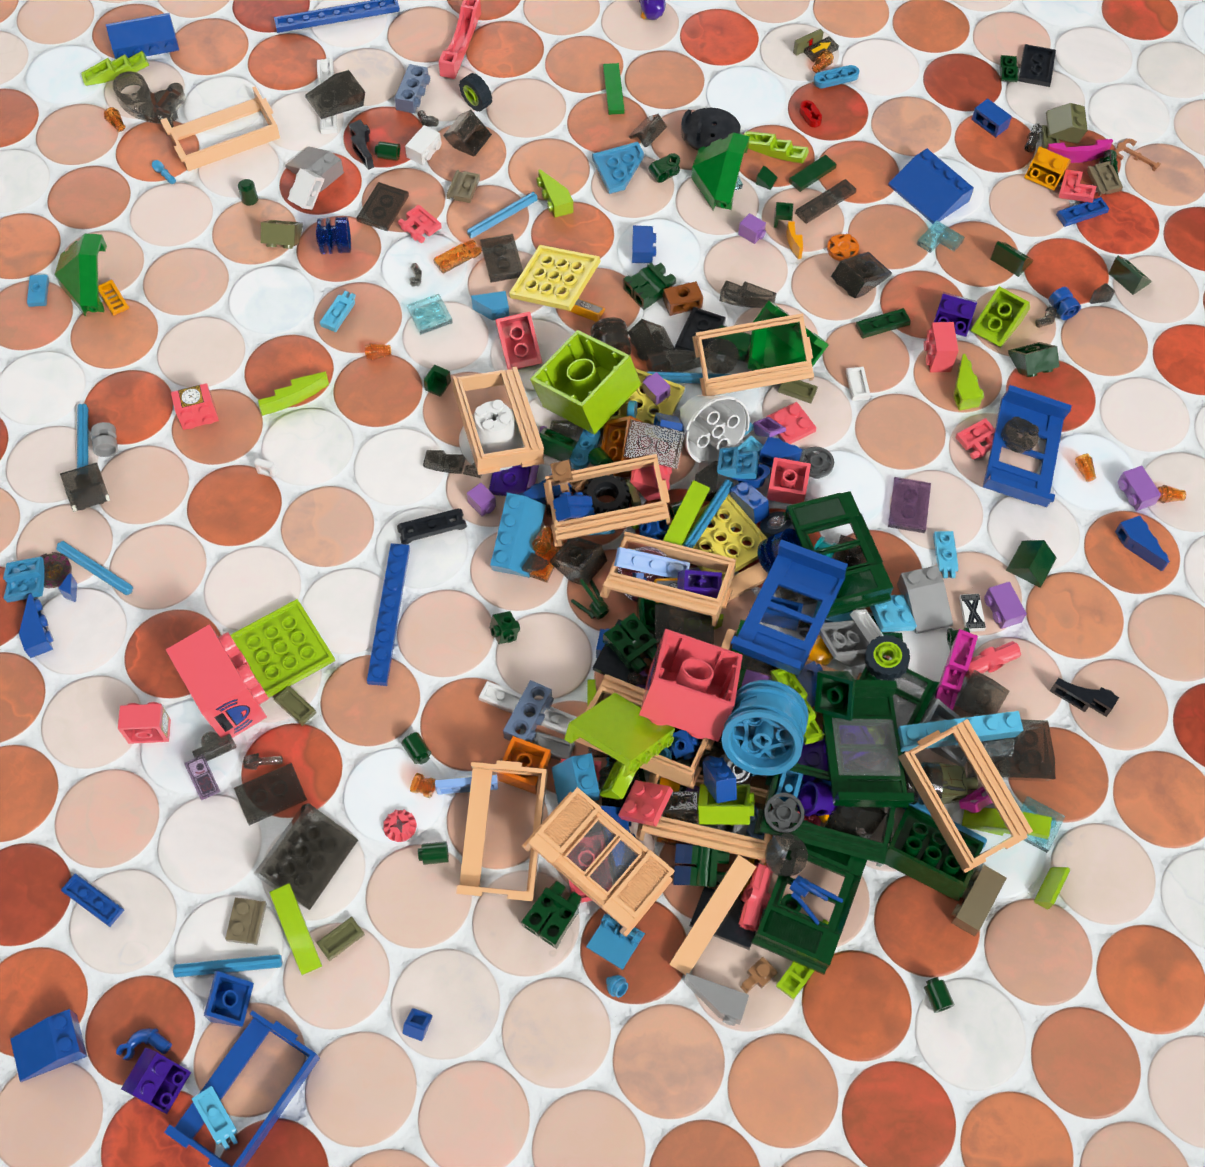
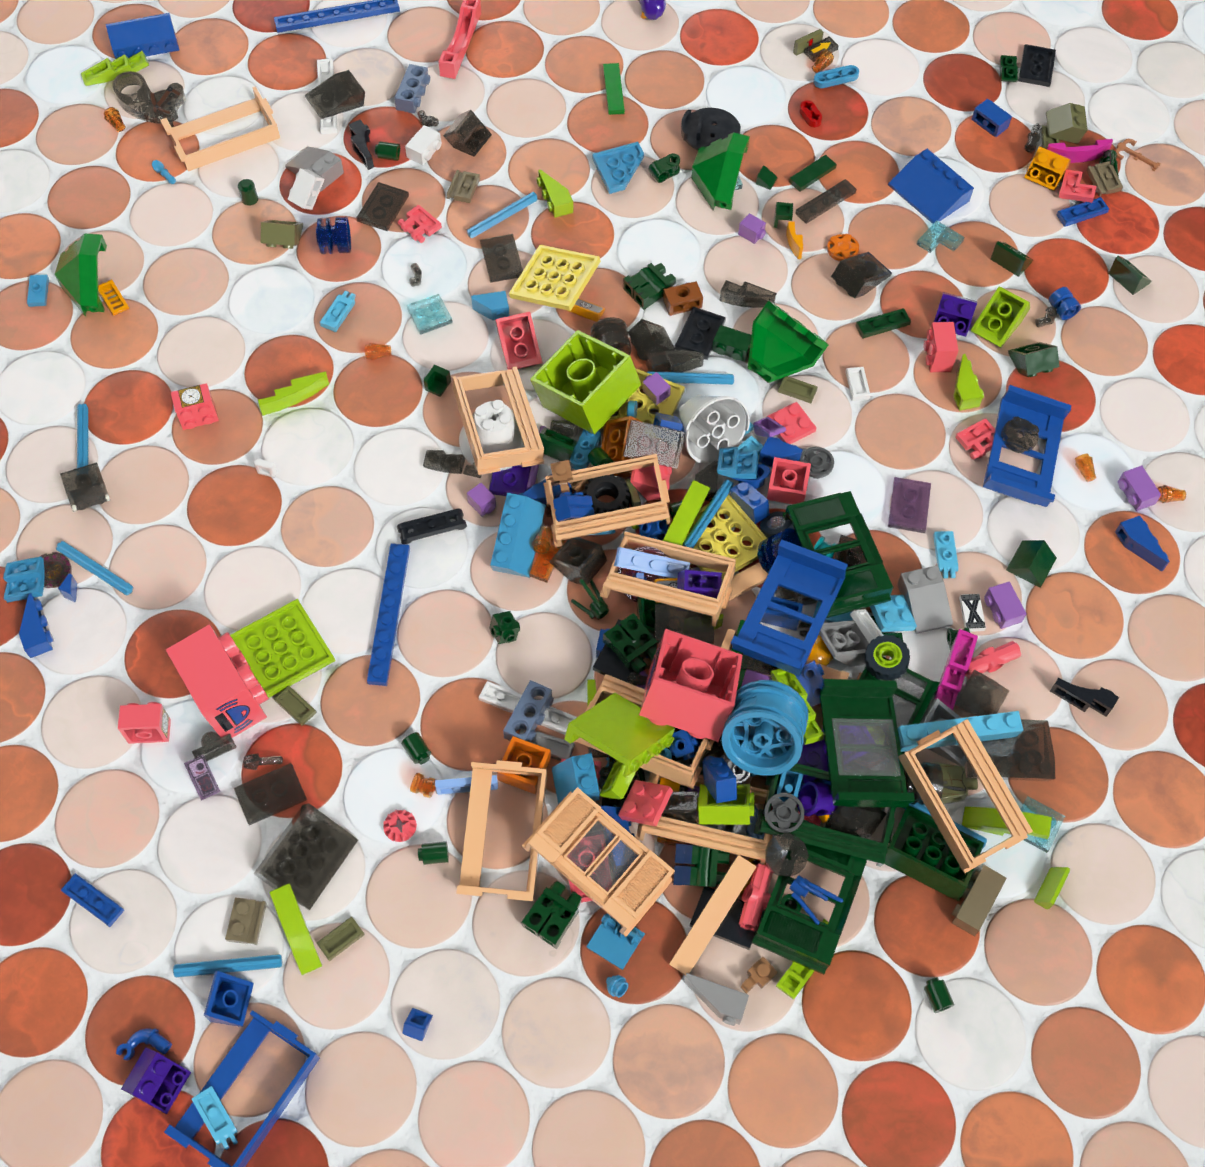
blue slope [10,1009,87,1082] -> none
light grey wheel [91,422,118,457] -> none
clear orange hinge [433,240,482,274] -> none
black wheel [459,73,492,112] -> none
clear smoke tile [522,553,549,573] -> none
clear smoke panel [629,113,667,147] -> none
blue brick [632,225,656,264] -> none
light nougat piece [692,313,814,396] -> none
clear smoke plate [704,338,739,374] -> none
lime slope [744,131,809,163] -> none
dark green slope [815,671,856,721] -> none
dark pink piece [959,786,993,813] -> none
clear smoke slope [1090,283,1115,304] -> none

